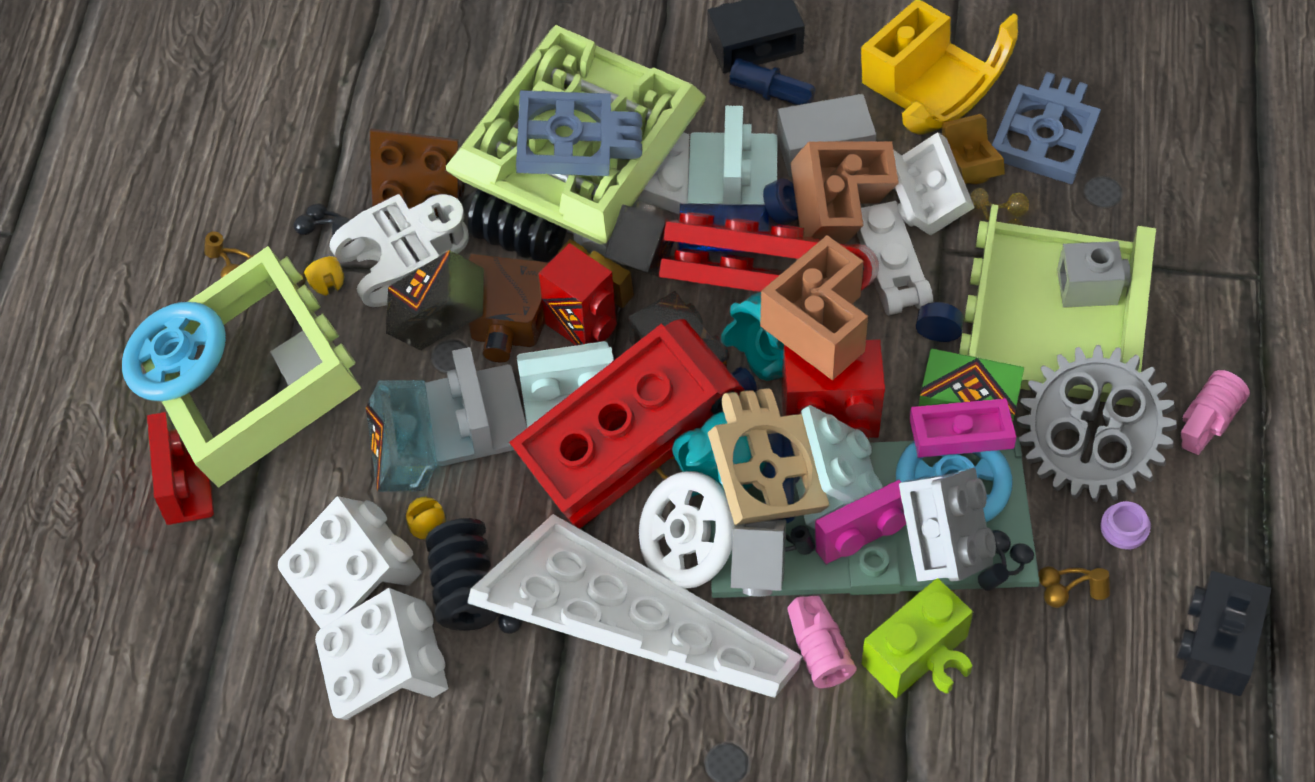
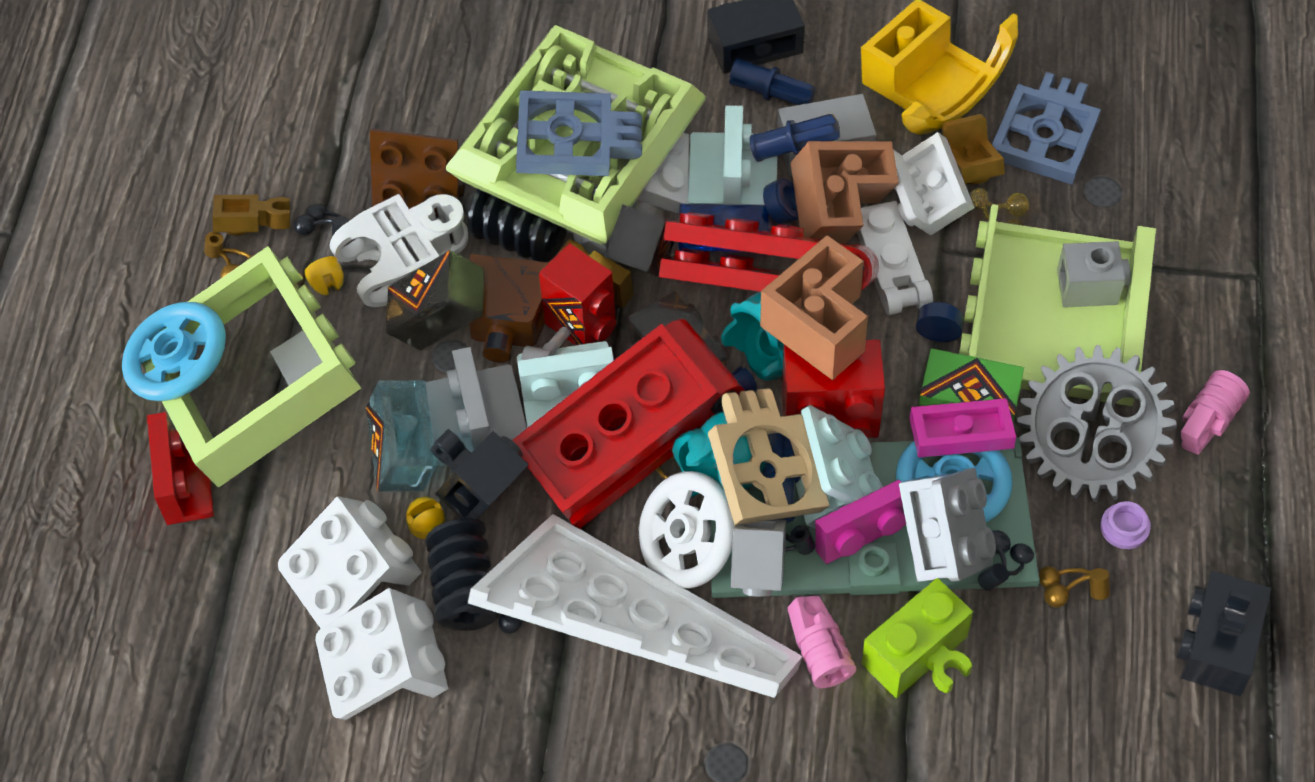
none -> pearl gold plate [212,195,290,236]
none -> black brick [429,429,529,519]
none -> light grey hand [522,327,571,360]
none -> dark blue axle [749,114,840,162]

